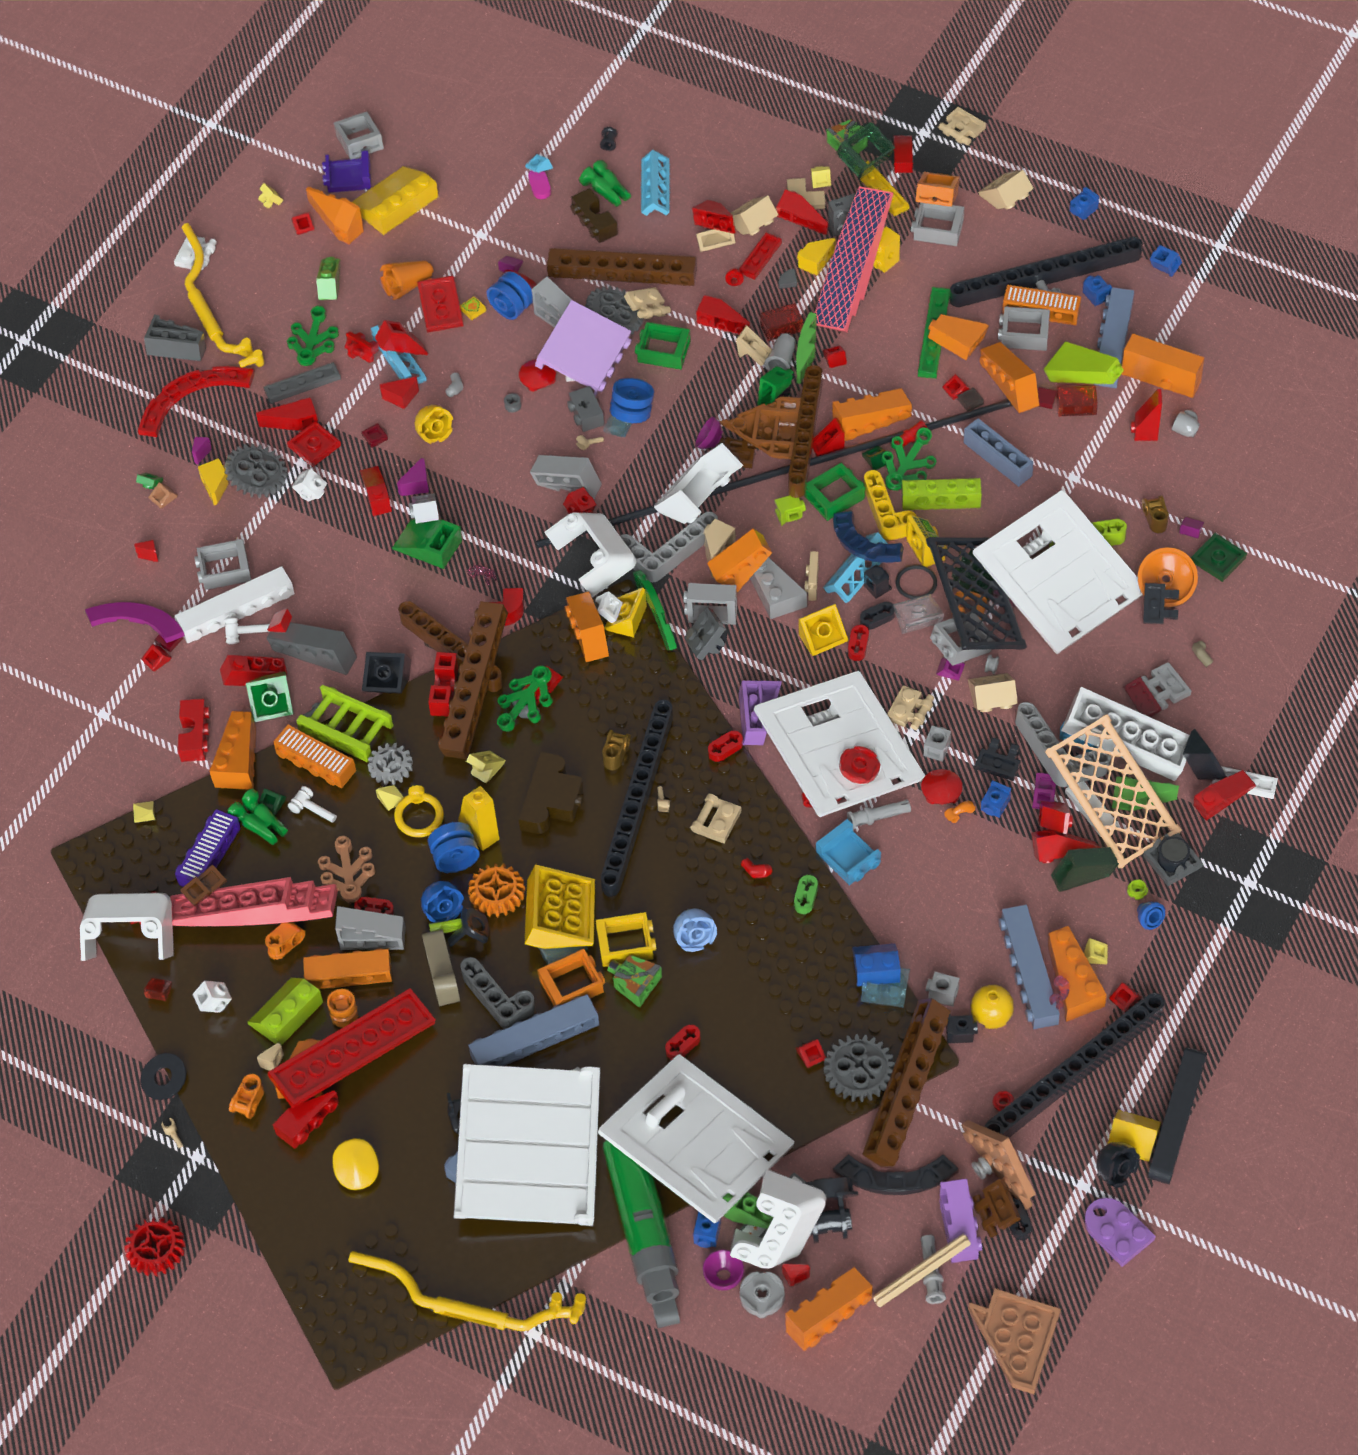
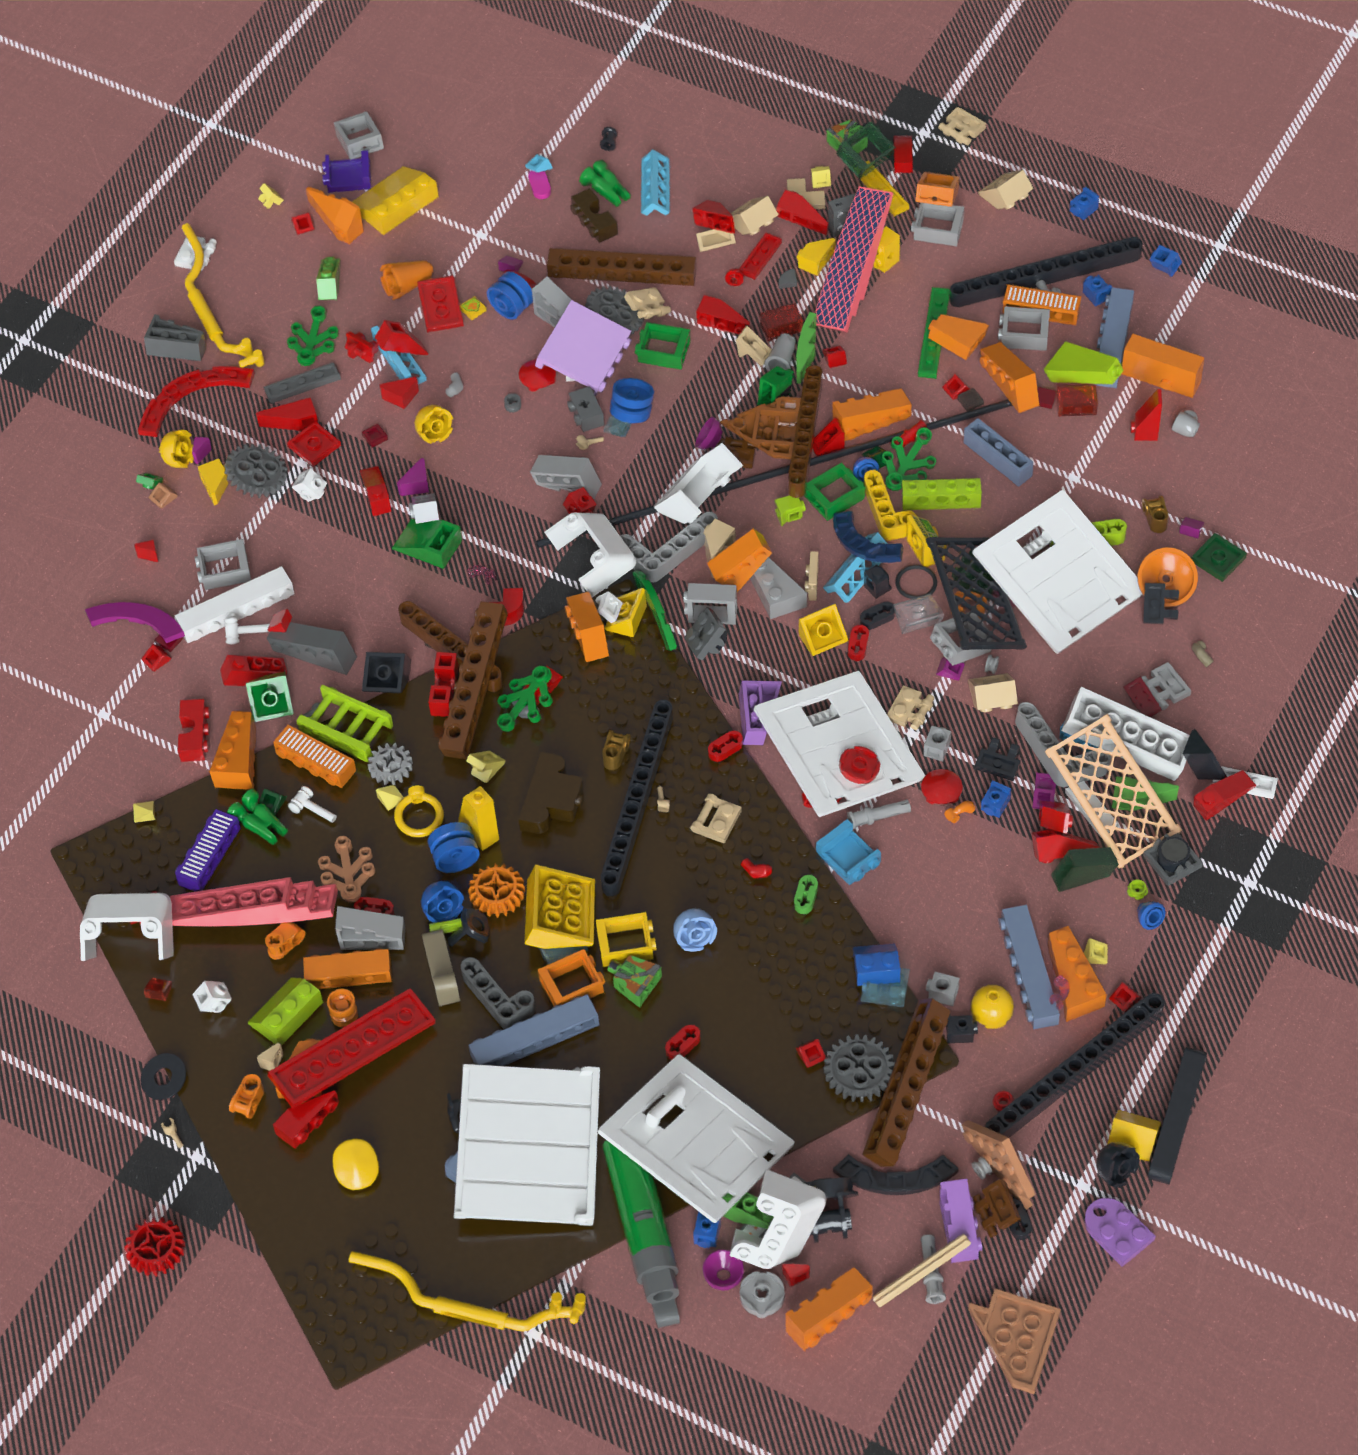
reddish brown slope [180,865,227,906] -> none
none -> yellow cylinder [159,430,194,468]
none -> blue brick [853,457,879,482]

